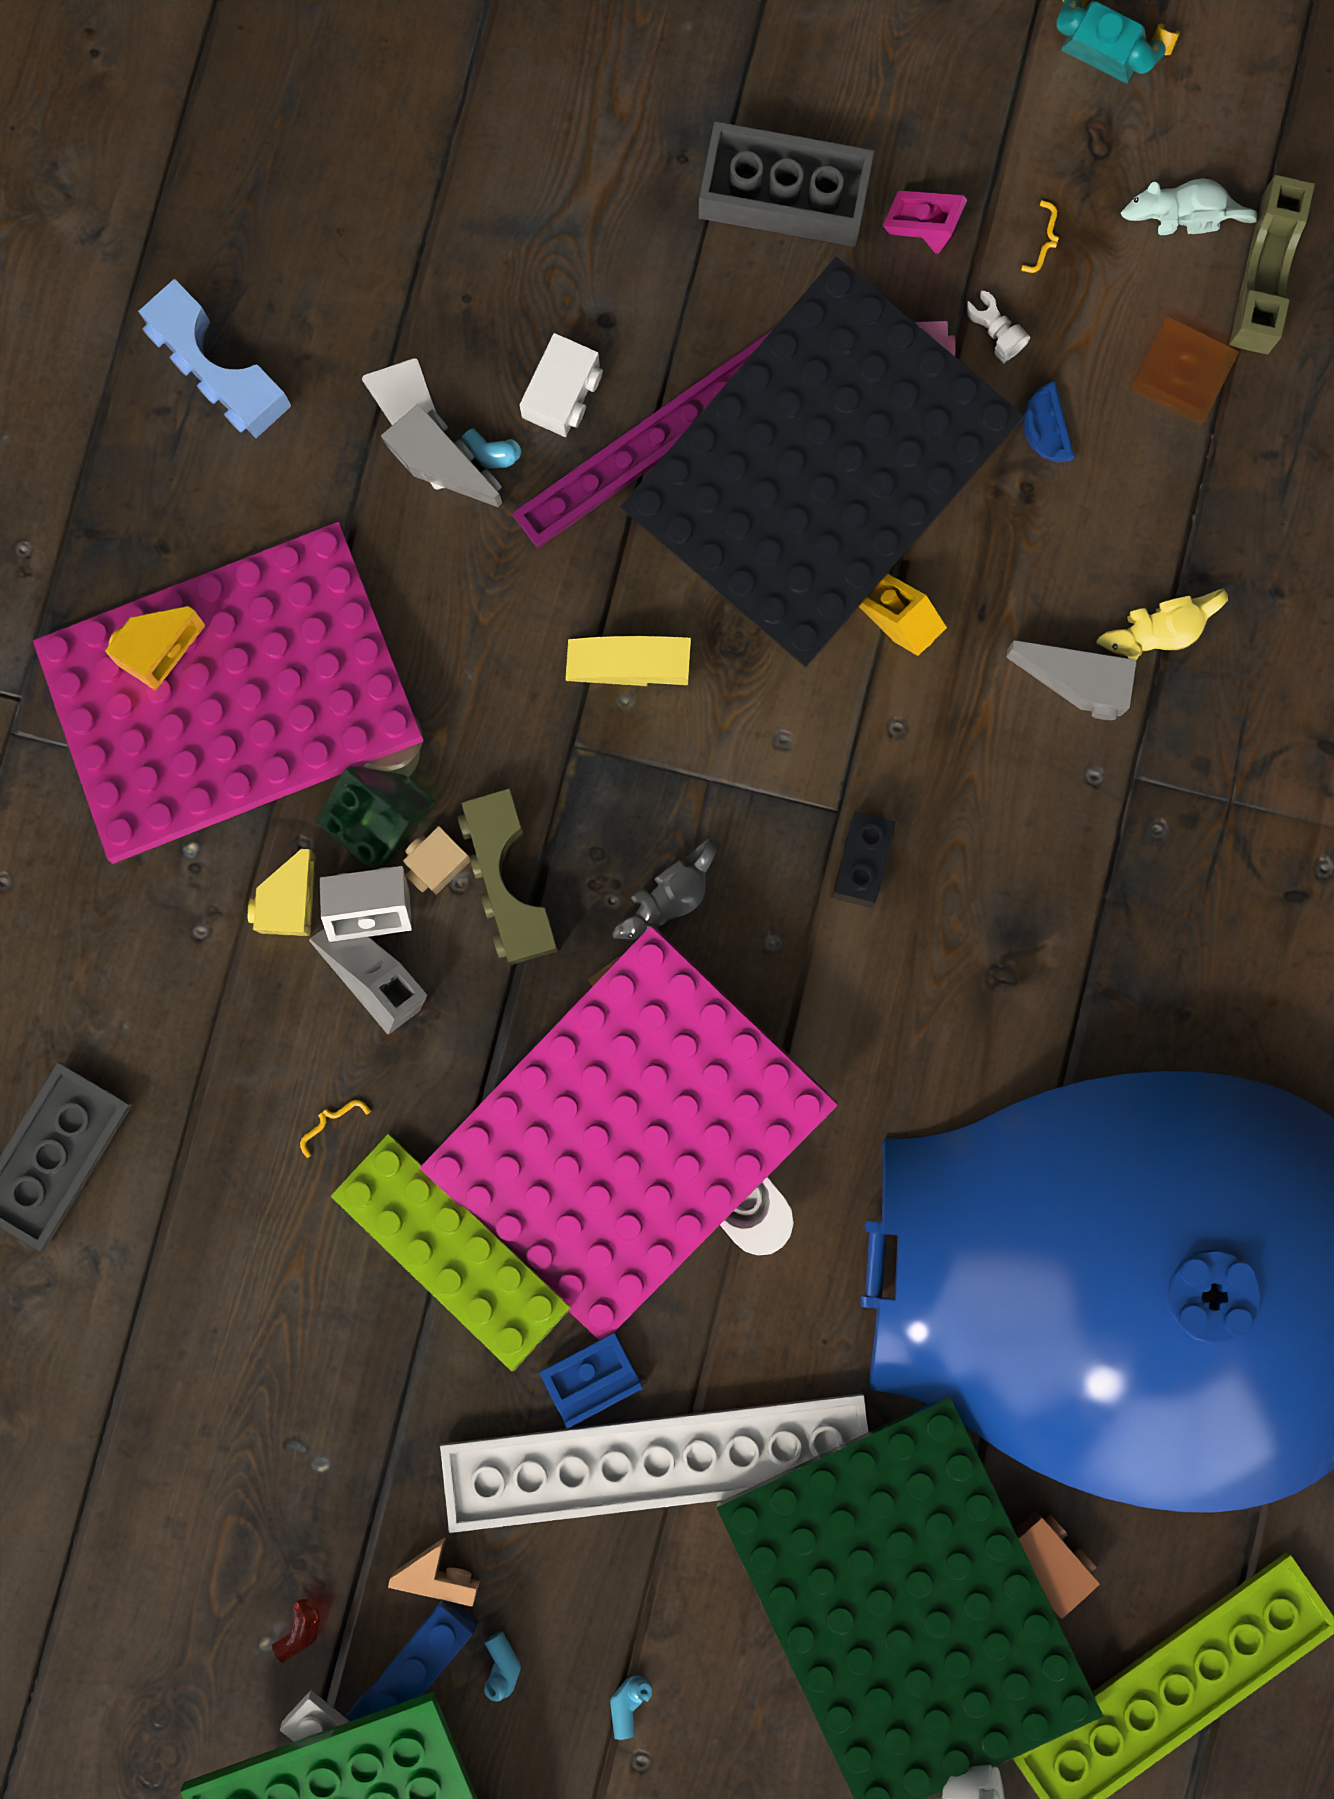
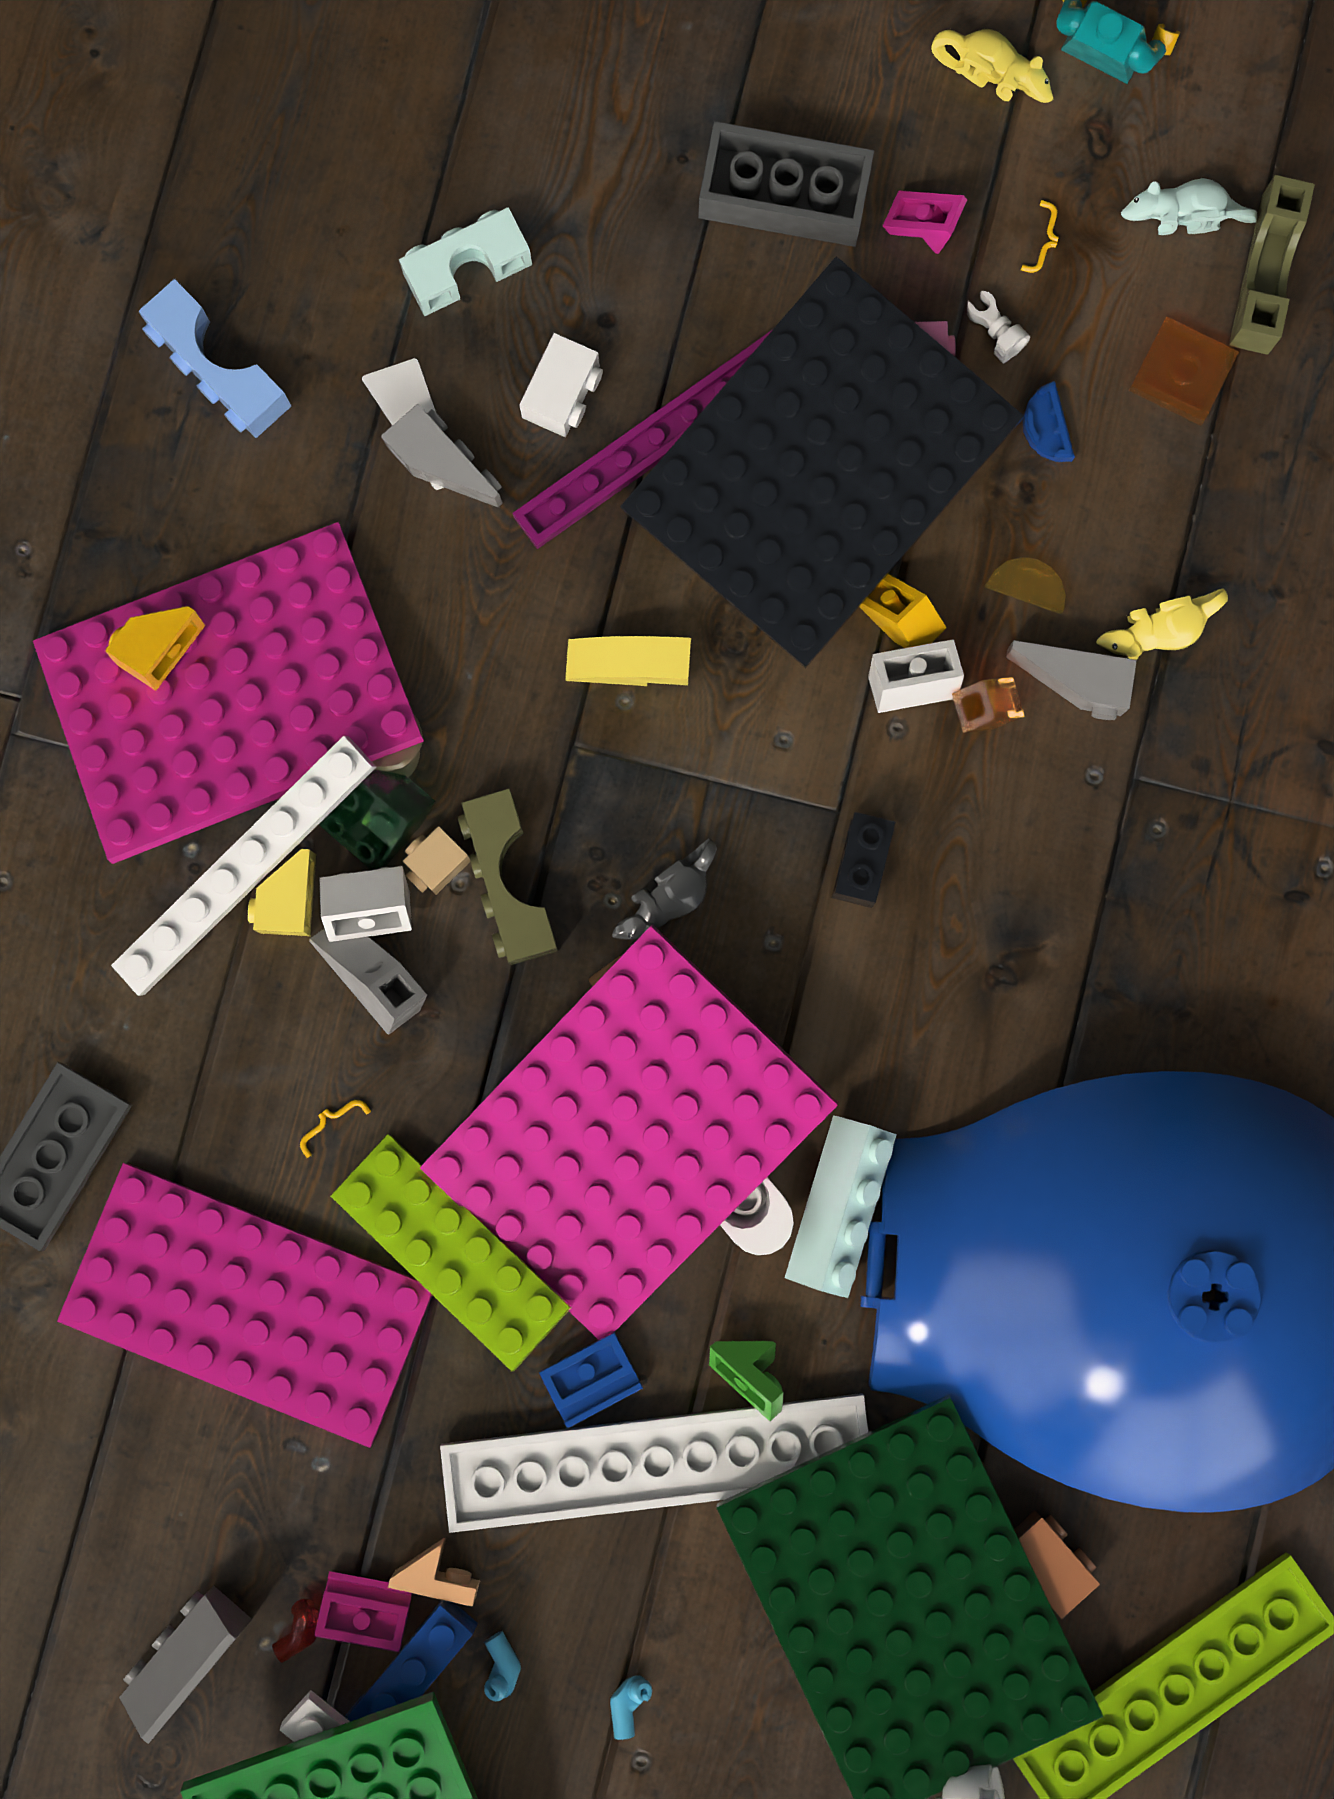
medium azure arm [460,428,521,469] -> none
none -> dark pink plate [57,1163,432,1448]
none -> white plate [111,736,376,996]
none -> light grey slope [119,1586,252,1744]
none -> dark pink plate [315,1571,413,1652]
none -> light aqua arch [399,207,532,316]
none -> bright green slope [709,1341,784,1422]
none -> light aqua brick [785,1115,897,1298]
none -> white brick [868,639,964,713]
none -> light yellow animal [931,29,1053,103]
none -> clear orange brick [952,677,1025,733]
none -> clear yellow tile [985,557,1066,614]

